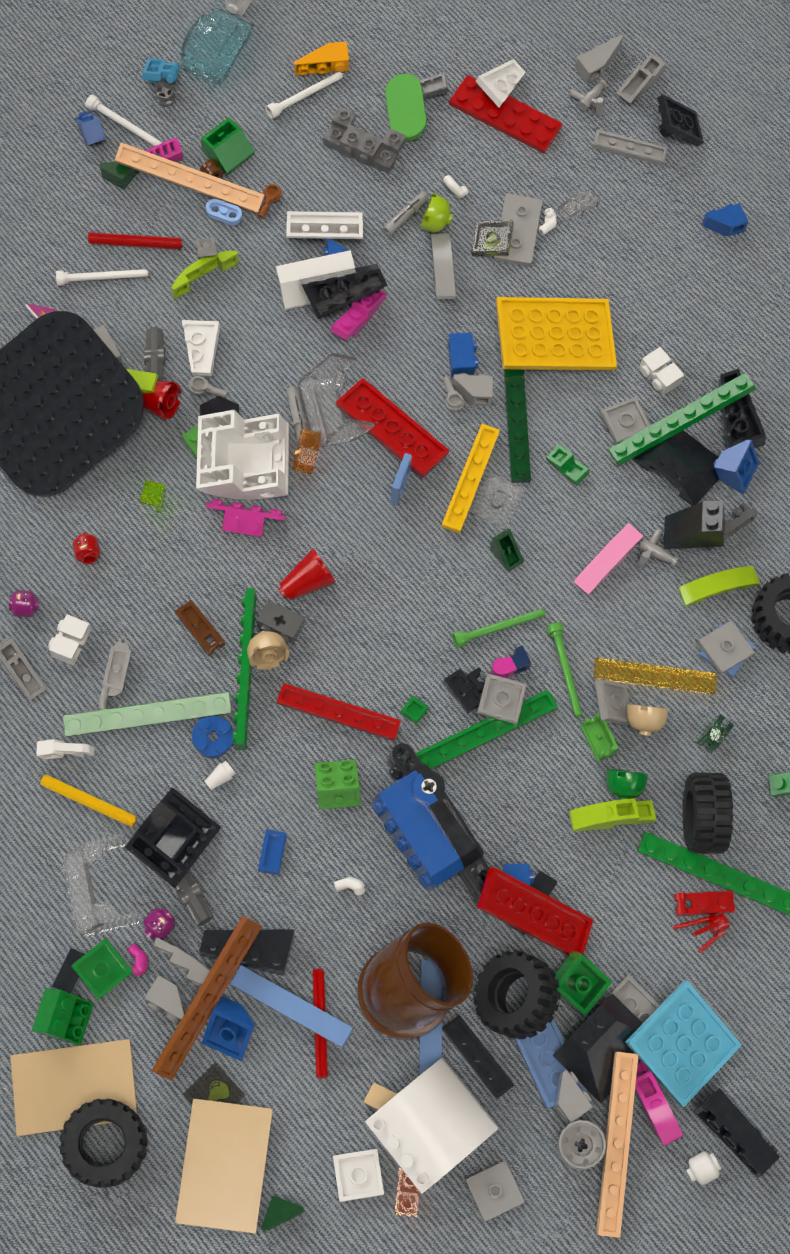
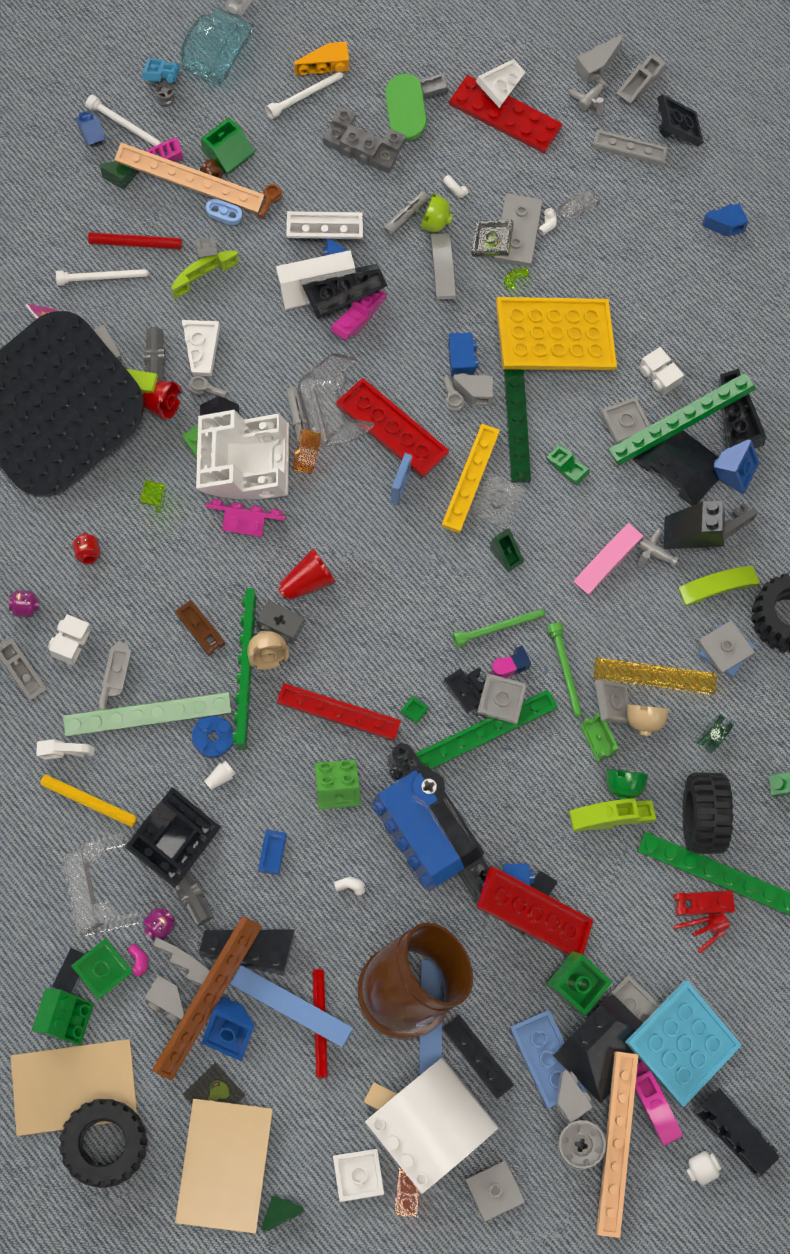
black tyre [473,950,560,1040] -> none
none -> clear neon green arm [503,268,529,289]

